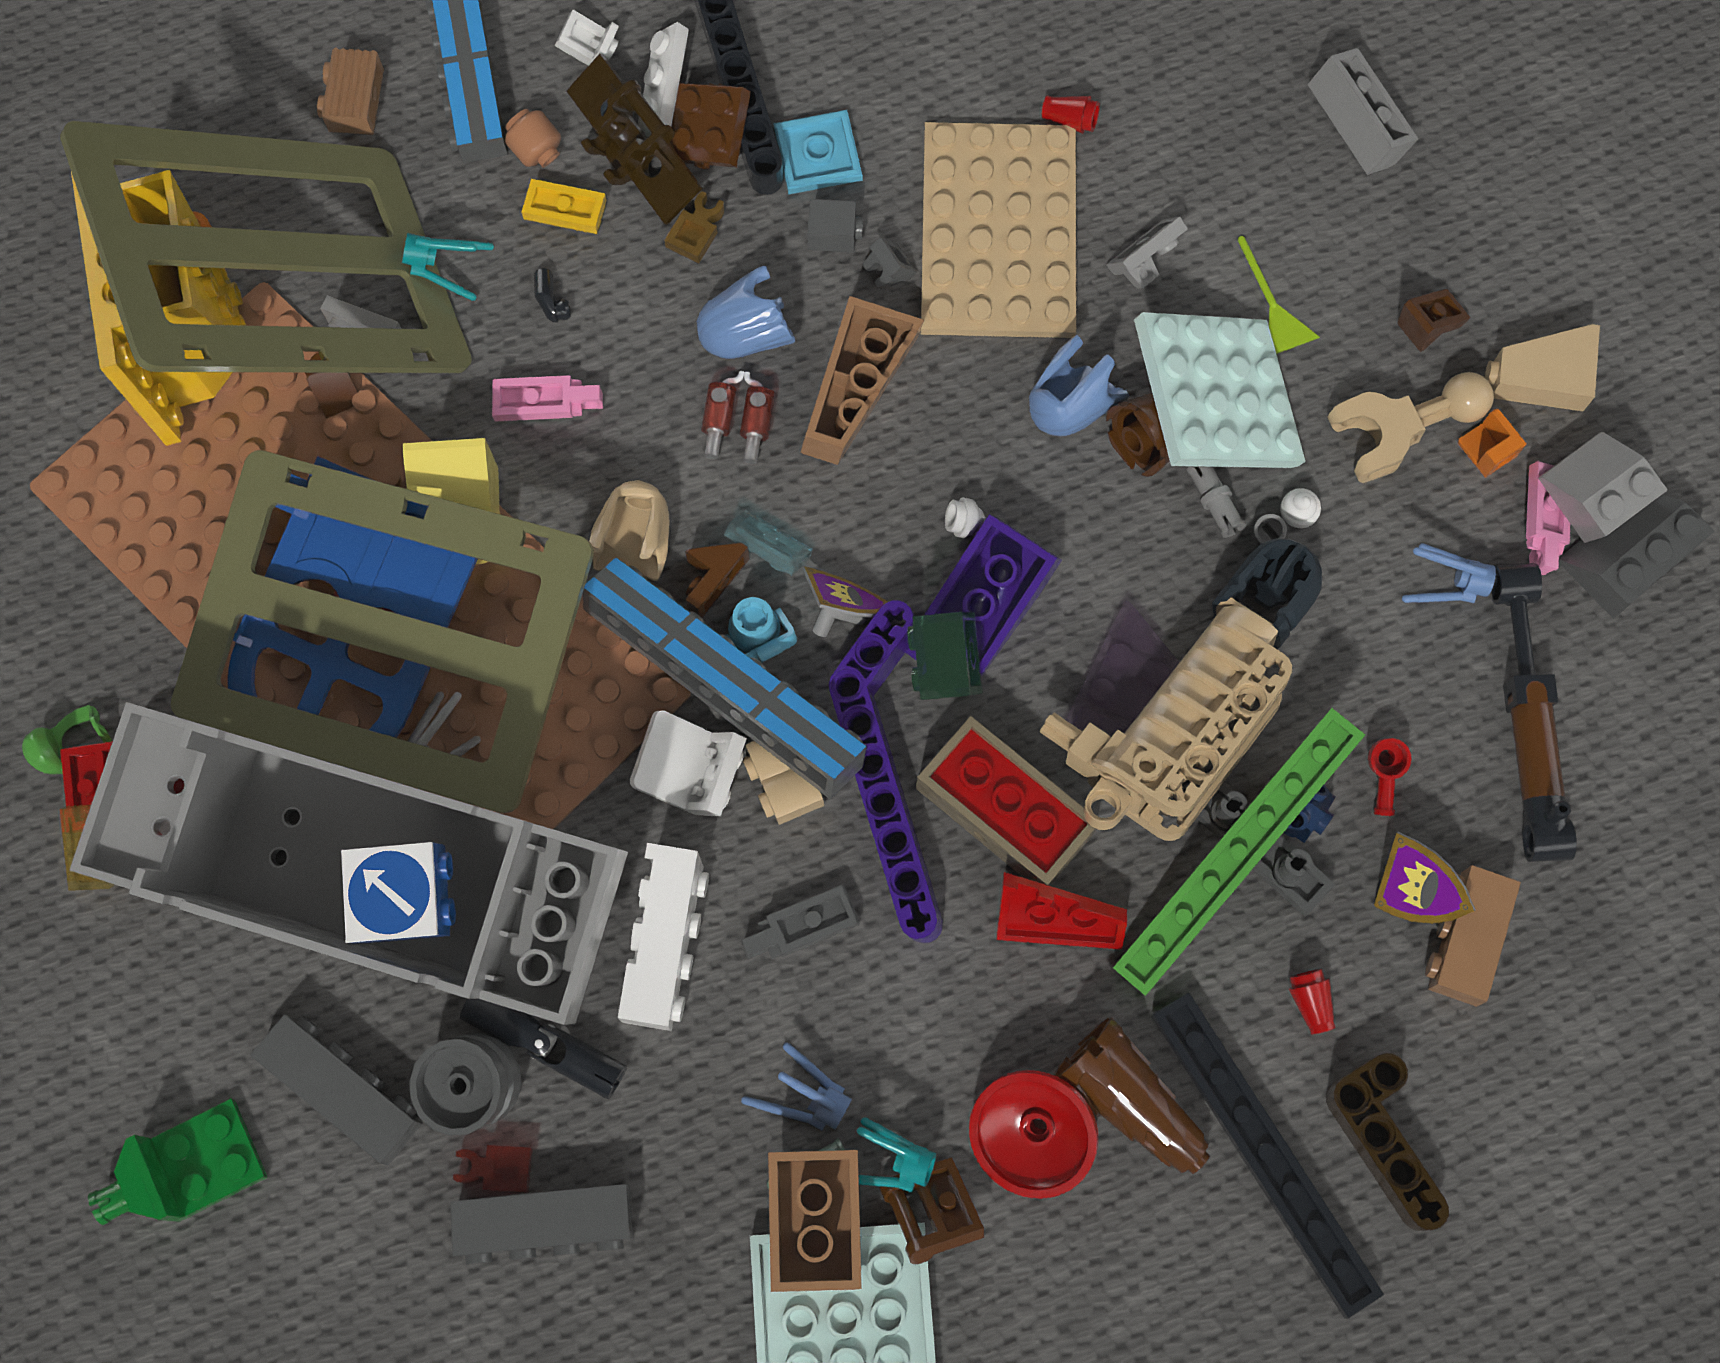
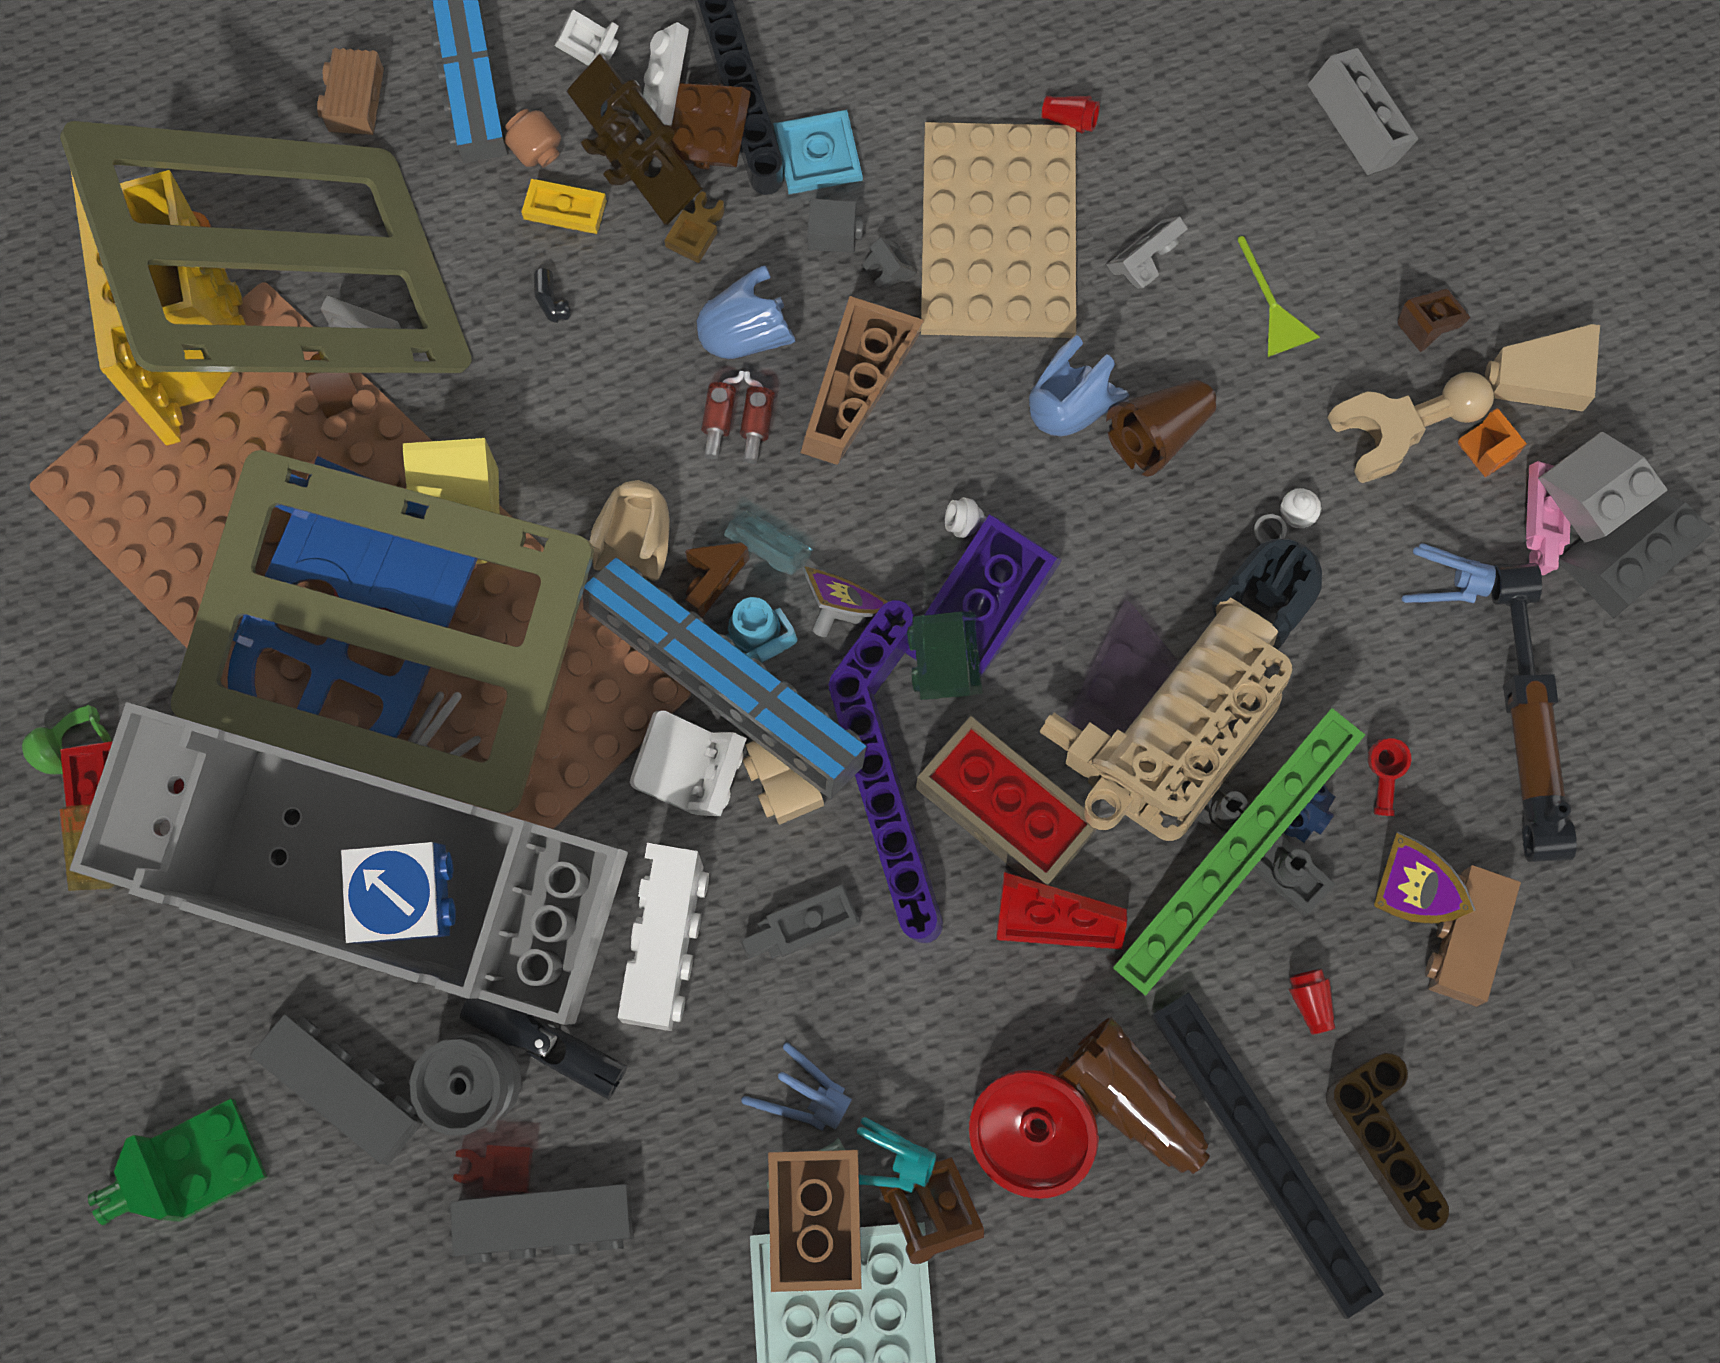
teal plant [402,233,494,301] -> none
bright pink hinge [492,375,603,422] -> none
light aqua plate [1134,312,1306,468] -> none
light grey pin [1186,466,1246,538] -> none

